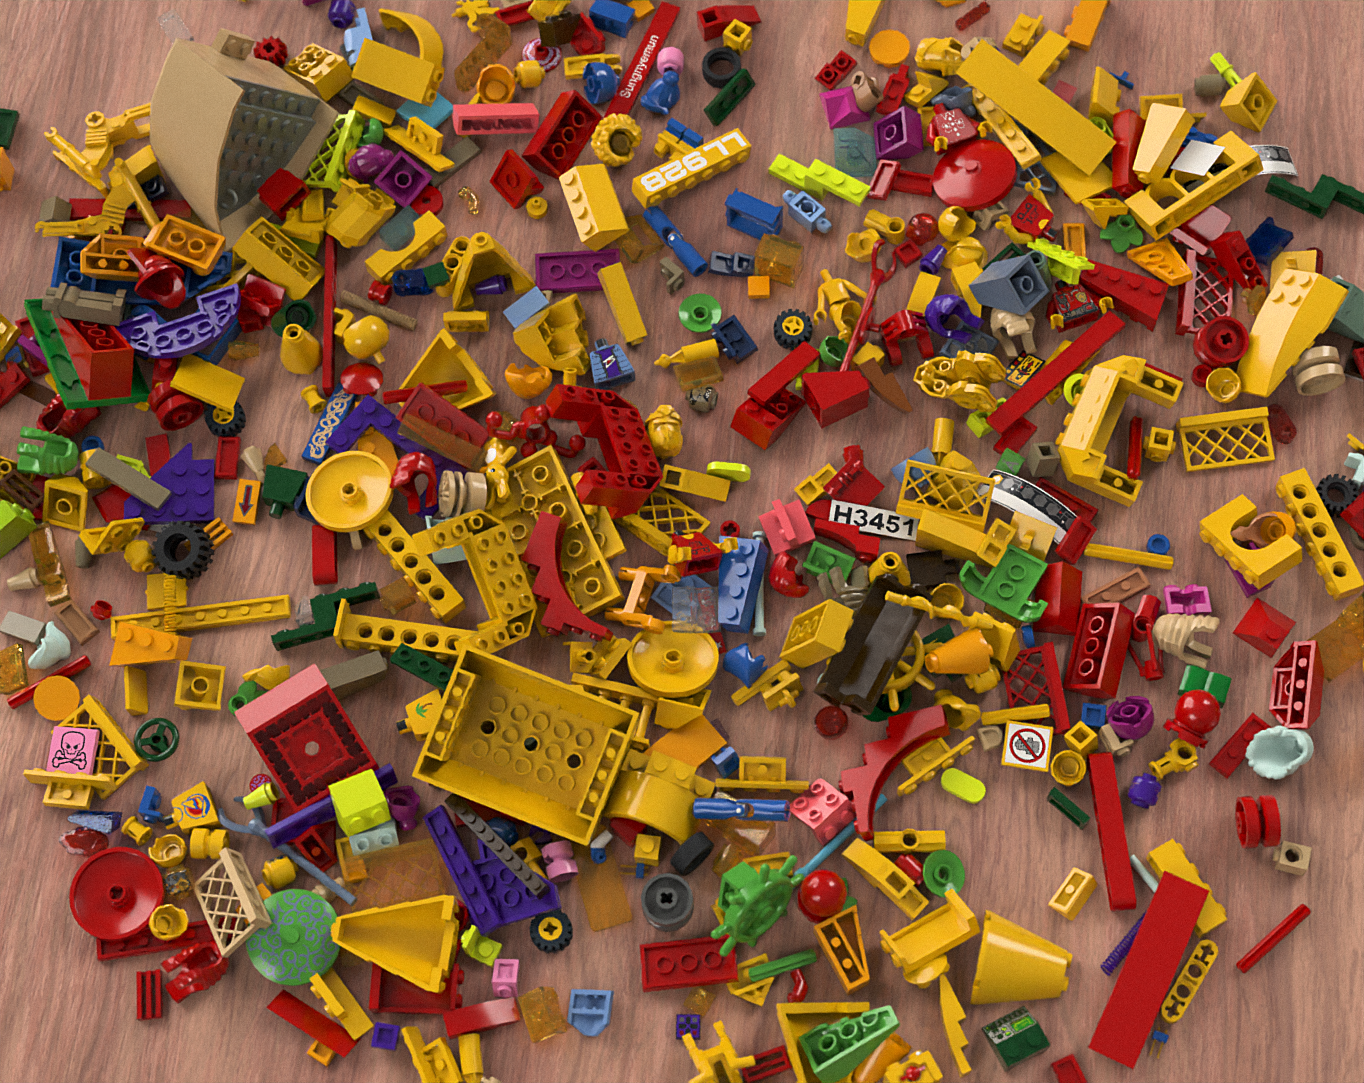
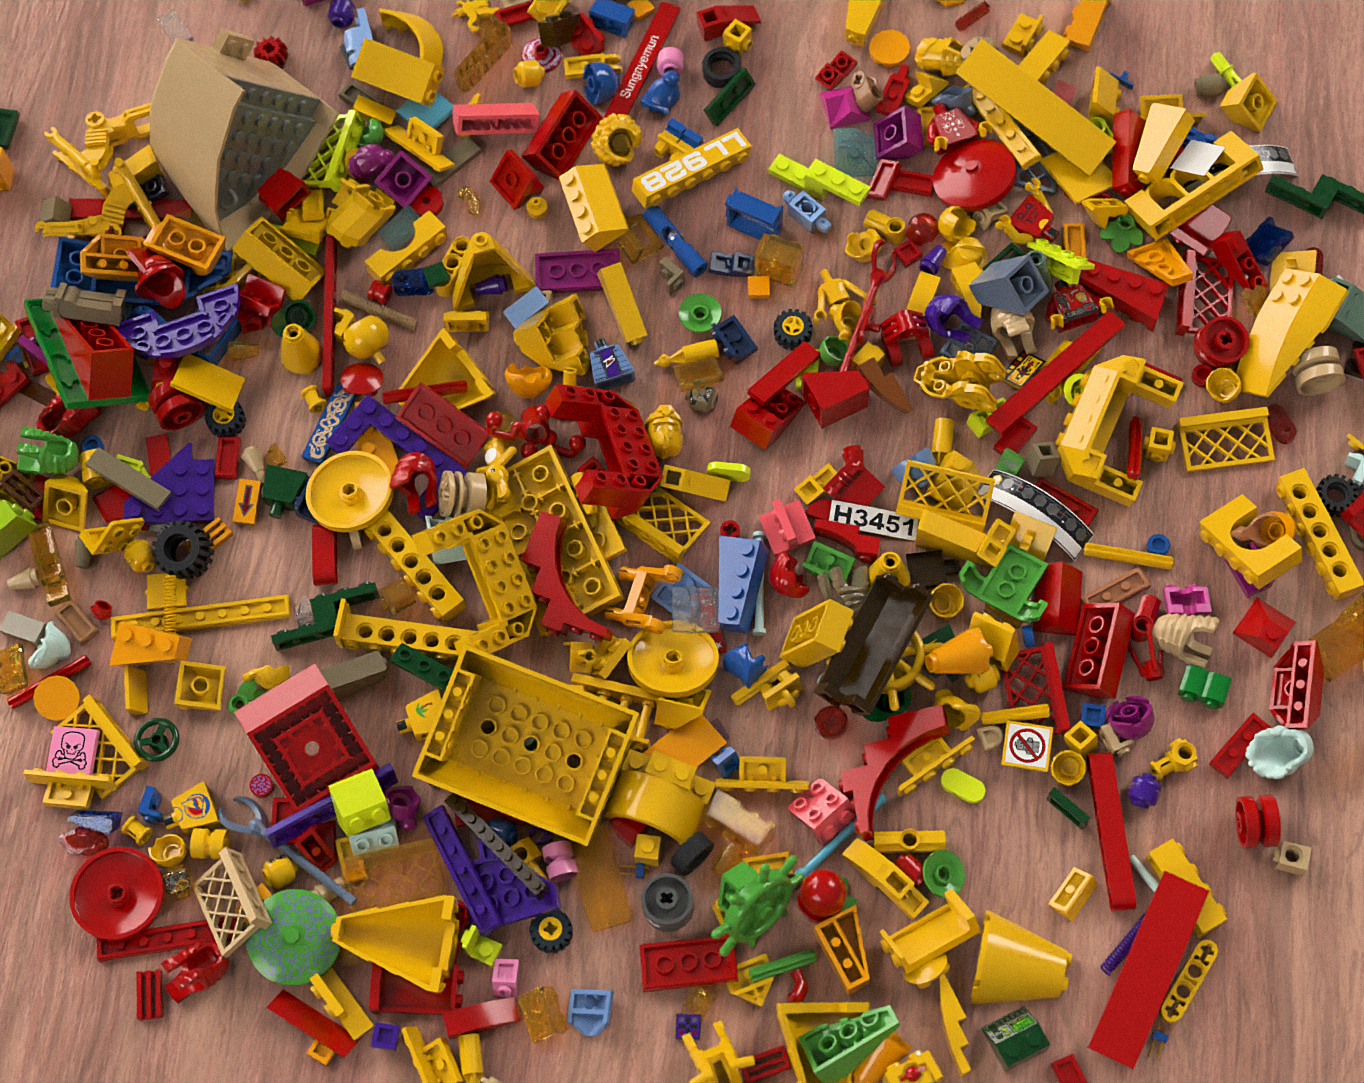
yellow hair [149,904,189,941] -> none
neon yellow cone [243,782,280,810] -> none
yellow slope [283,43,354,103] -> none
clear yellow slope [397,413,488,472] -> none
light orange piece [477,64,515,104] -> none
arm [590,829,613,864] -> none
red torso [668,530,738,577] -> none
blue piece [693,798,790,822] -> none
yellow piece [885,591,993,631] -> none
red tile [1054,516,1097,565] -> none
red tile [1163,689,1221,749] -> none
red axle [1236,904,1311,973] -> none

